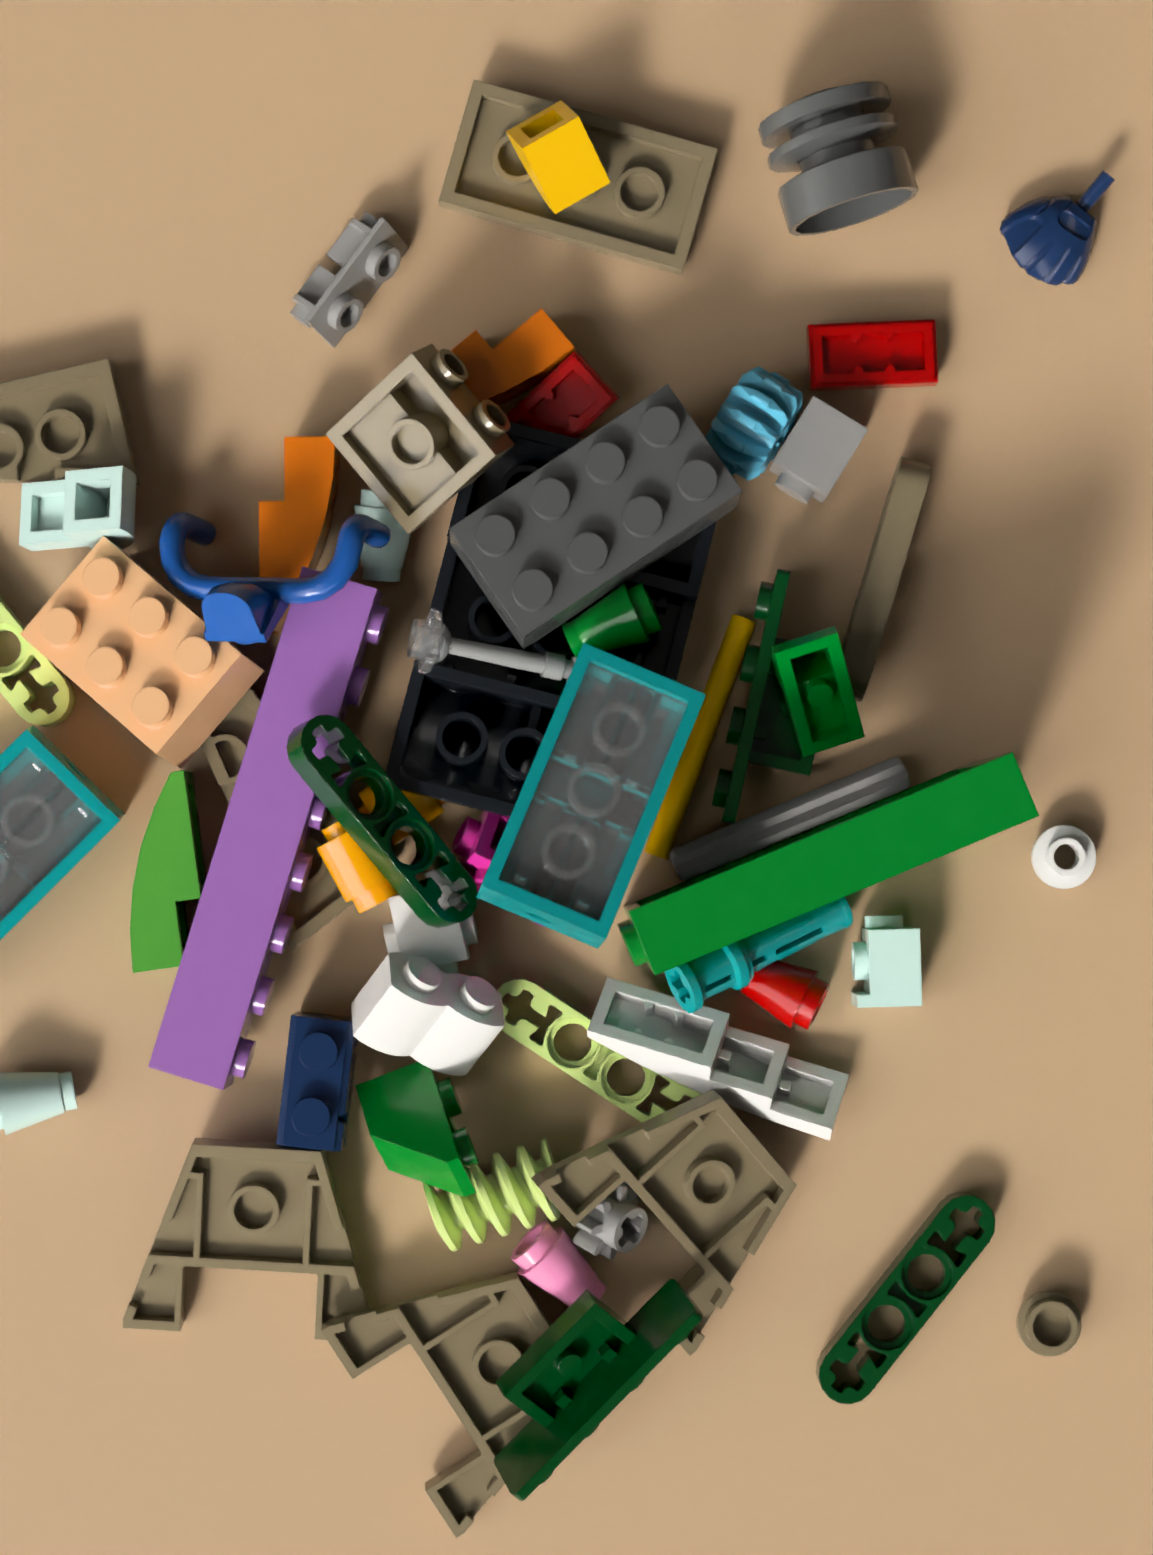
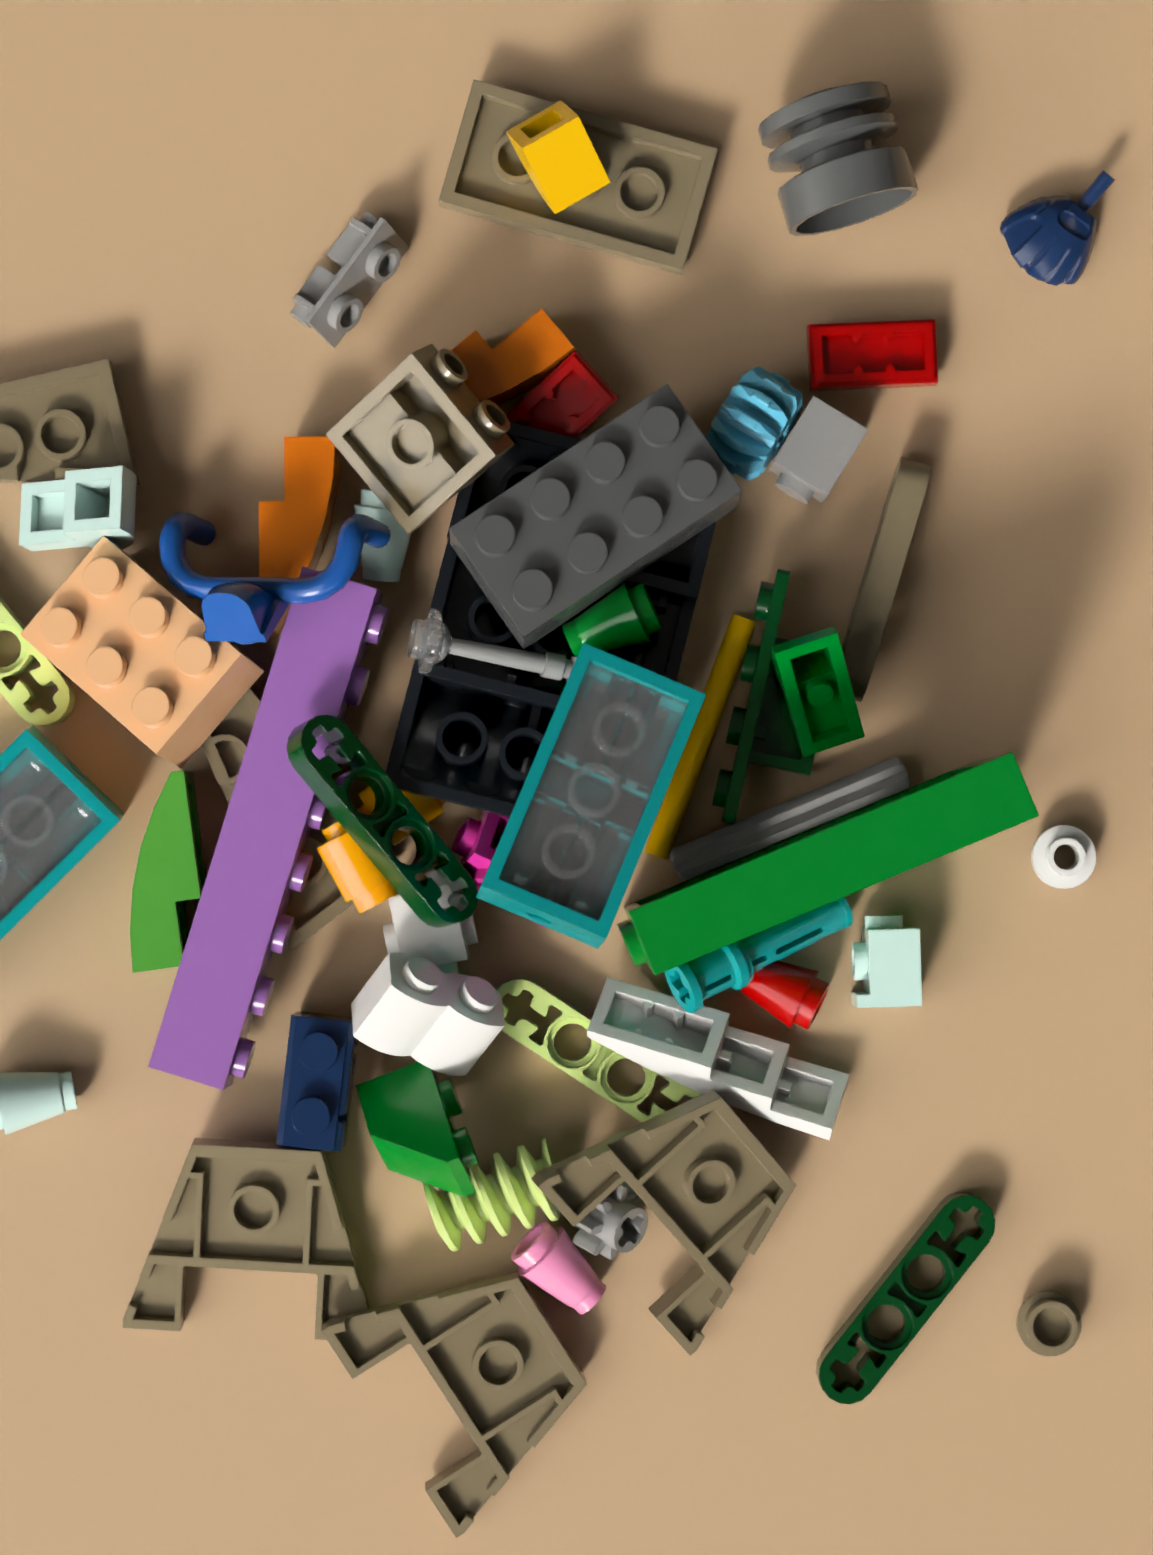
dark green bracket [494,1278,703,1501] -> none

